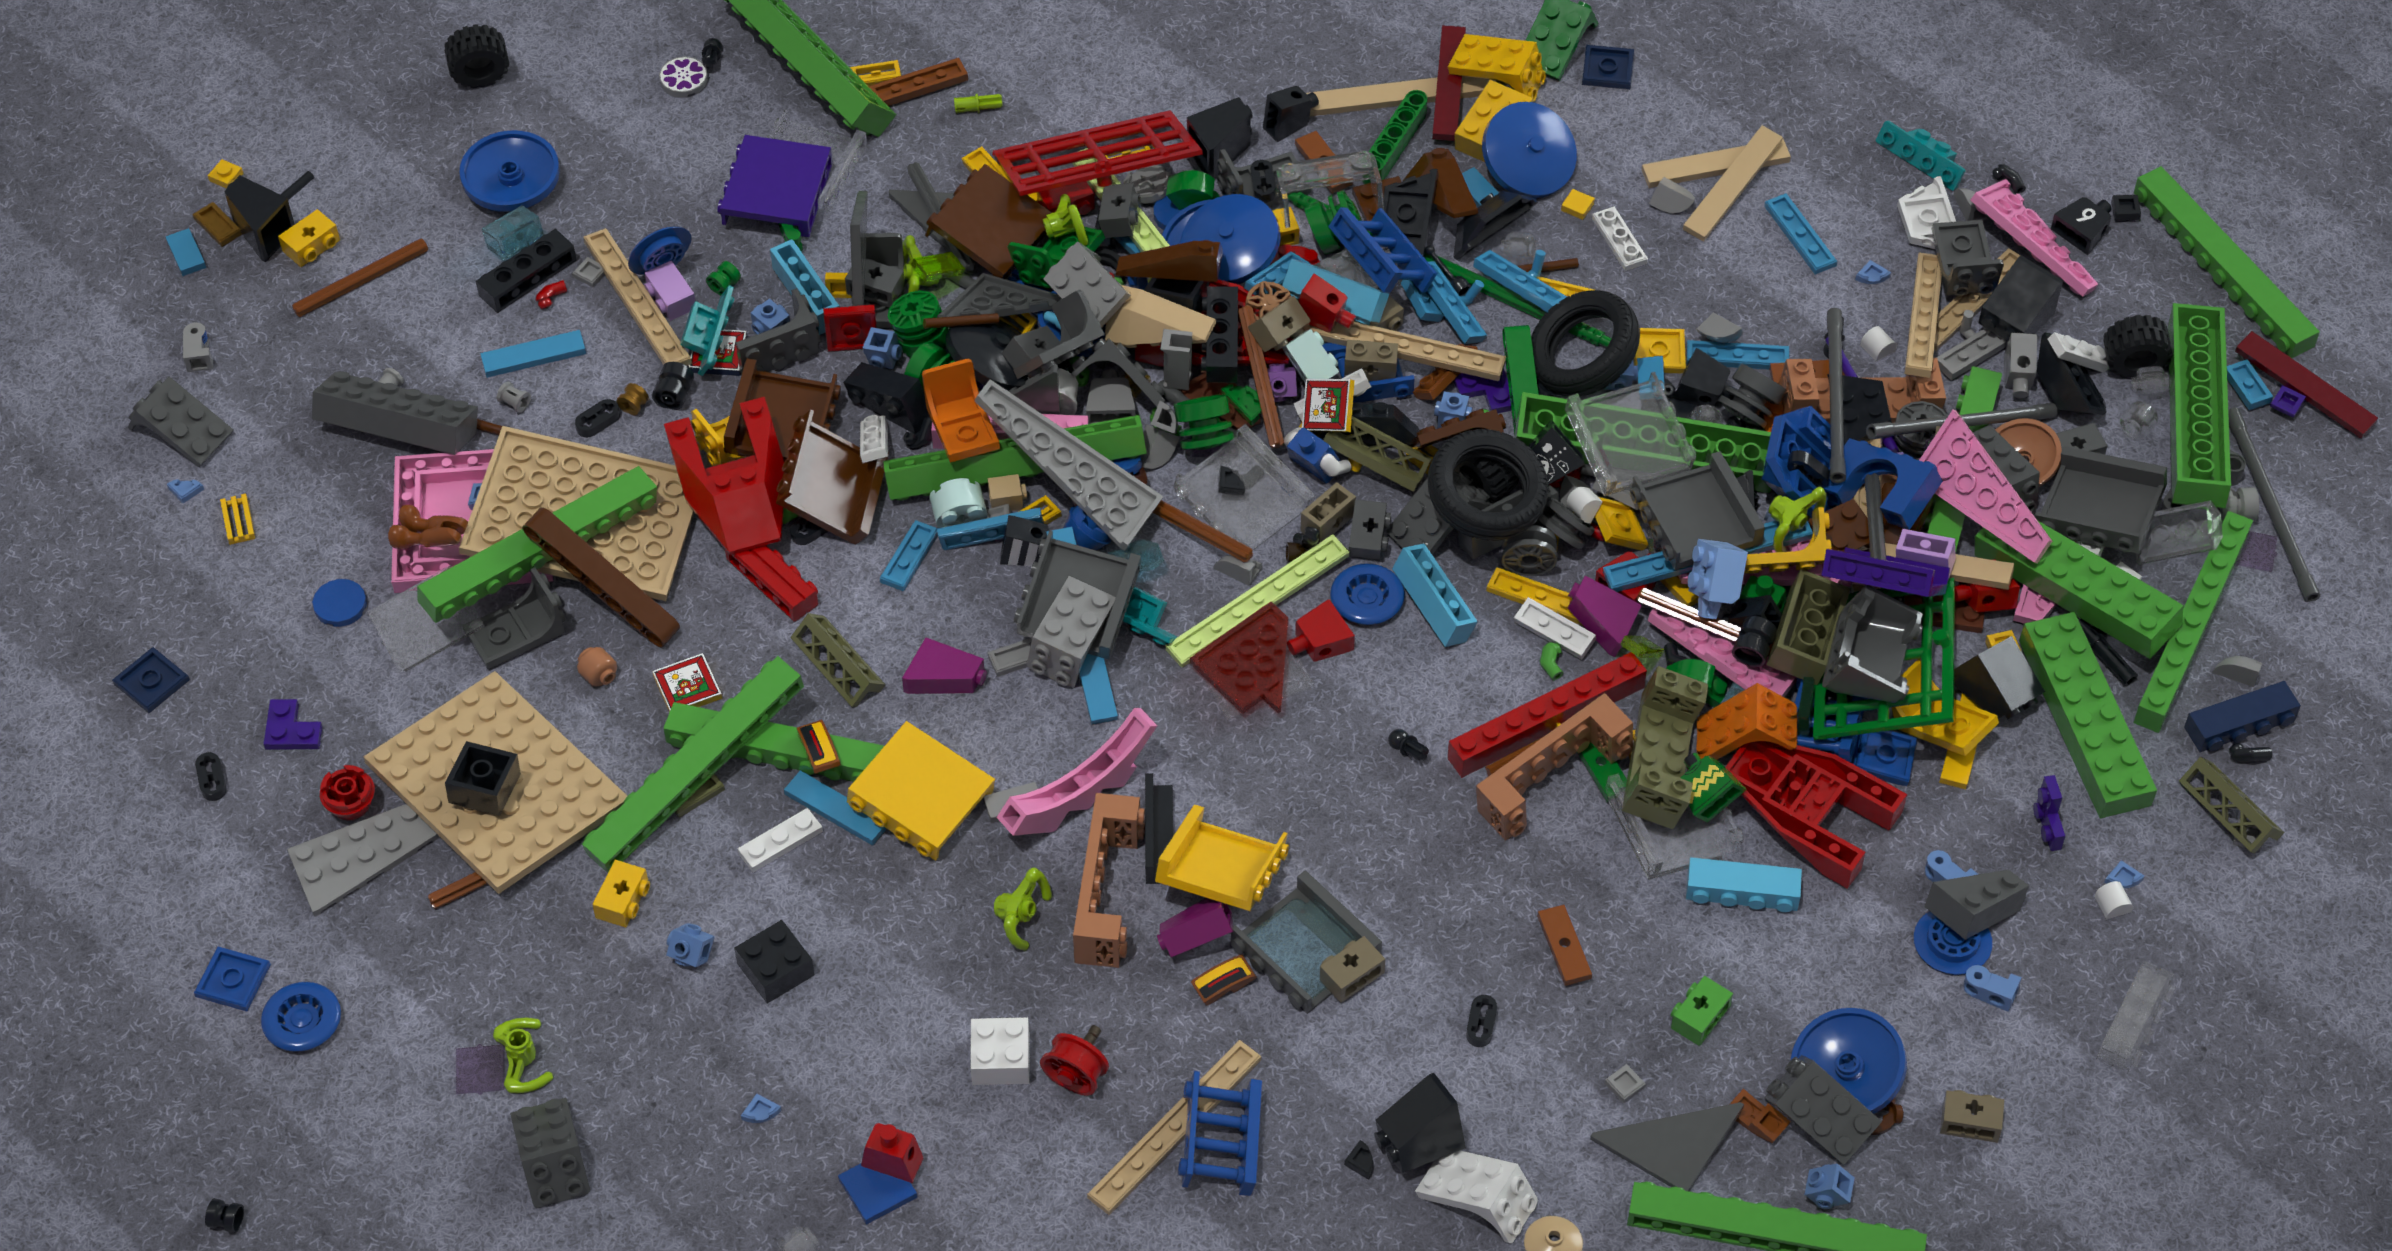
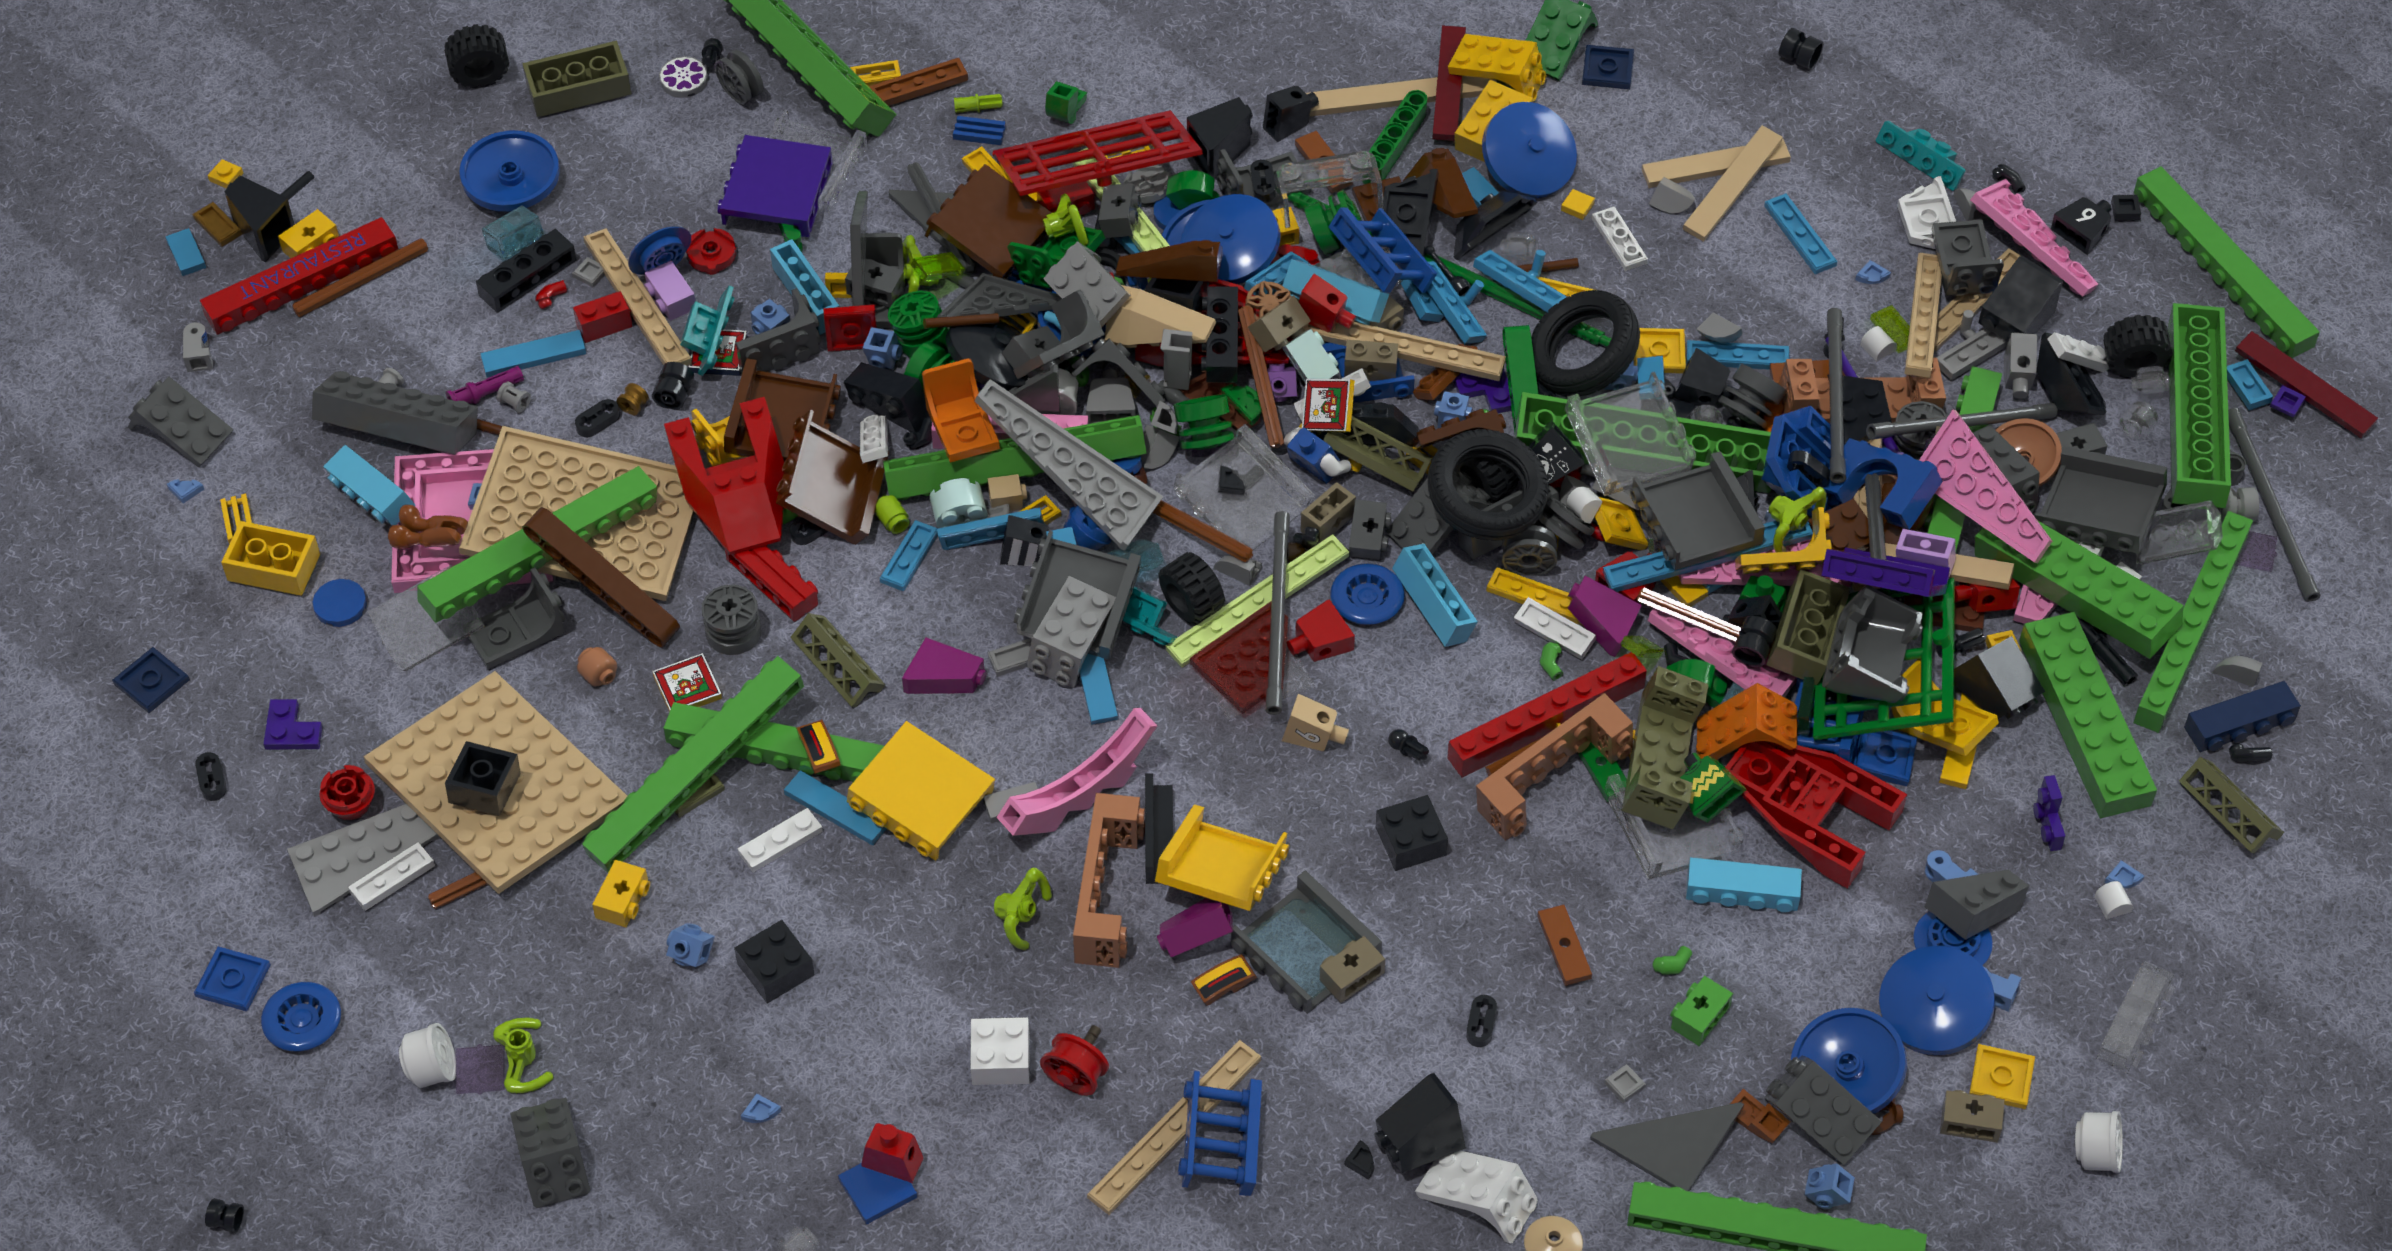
green wheel [706,261,741,296] -> none
light blue hinge [1687,539,1748,619] -> none
none -> red brick [200,217,398,335]
none -> yellow brick [221,521,320,596]
none -> medium azure brick [323,445,416,526]
none -> white plate [348,842,435,911]
none -> white wheel [399,1023,457,1088]
none -> magenta pin [446,366,524,404]
none -> olive brick [522,40,632,117]
none -> red brick [573,291,632,343]
none -> red plate [686,228,737,275]
none -> dark grey wheel [702,584,761,655]
none -> dark grey wheel [714,49,764,105]
none -> lime brick [875,495,910,534]
none -> blue tile [953,116,1006,145]
none -> green brick [1045,81,1087,124]
none -> black tyre [1158,552,1225,625]
none -> dark grey piece [1265,511,1290,715]
none -> tan torso [1282,694,1349,751]
none -> black brick [1376,795,1448,871]
none -> bright green arm [1652,946,1692,975]
none -> black wheel [1778,27,1824,70]
none -> clear neon green tile [1870,305,1910,353]
none -> blue dish [1879,946,1995,1055]
none -> black axle [1936,628,1985,658]
none -> yellow tile [1969,1044,2035,1109]
none -> white wheel [2075,1111,2123,1173]

